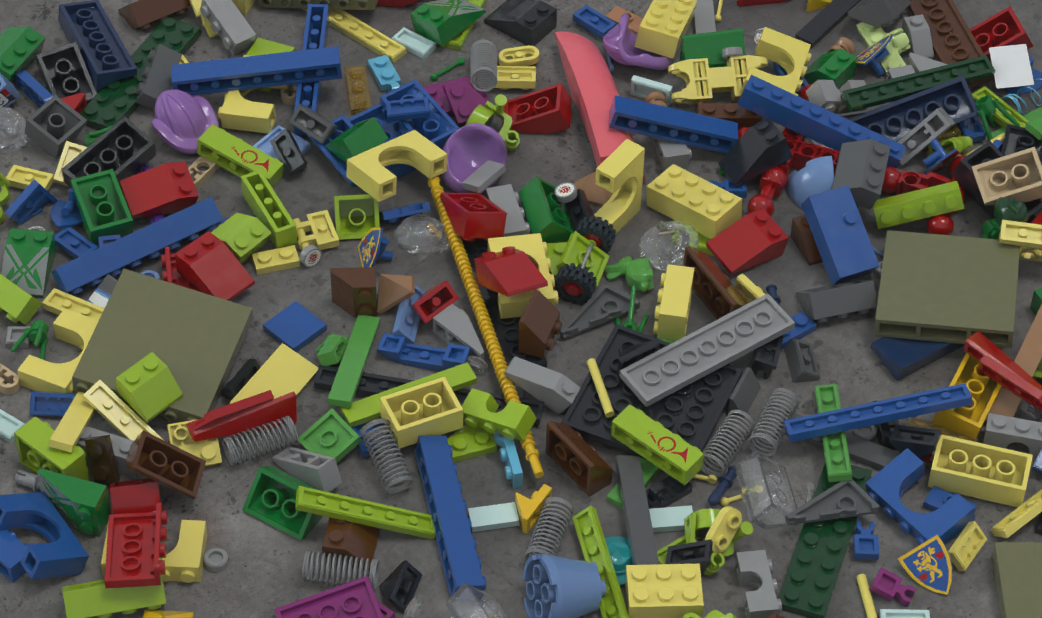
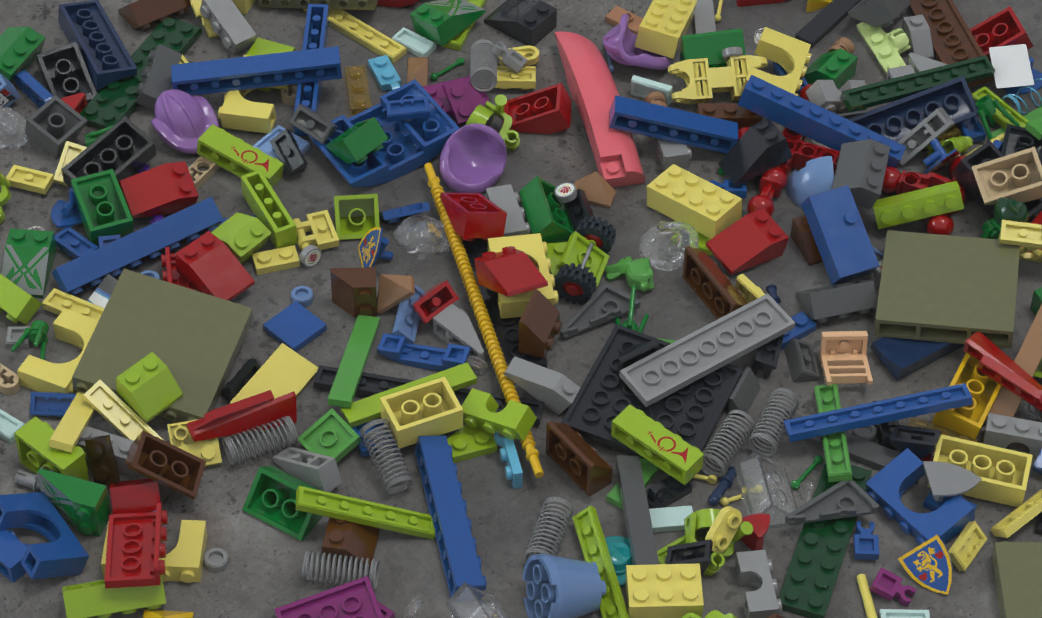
blue wing [5,180,58,225] -> none
bright green piece [316,334,349,366] -> none
light yellow arch [347,130,447,202] -> none
black slope [379,560,423,613] -> none
light grey tile [462,160,506,193] -> none
light aqua tile [468,502,519,532] -> none
yellow slope [515,484,552,534] -> none
blue plate [573,5,617,39] -> none
light yellow bar [587,358,614,418] -> none
light yellow arch [594,139,645,234] -> none
light yellow brick [653,264,694,341] -> none
shield [857,34,893,76] -> none
none -> medium blue tile [291,286,313,307]
none -> medium nougat slope [407,57,429,87]
none -> light grey plate [491,41,528,73]
none -> red tile [740,514,770,551]
none -> green hinge [791,455,823,490]
none -> light nougat plate [819,331,873,385]
none -> light grey shield [923,461,982,502]

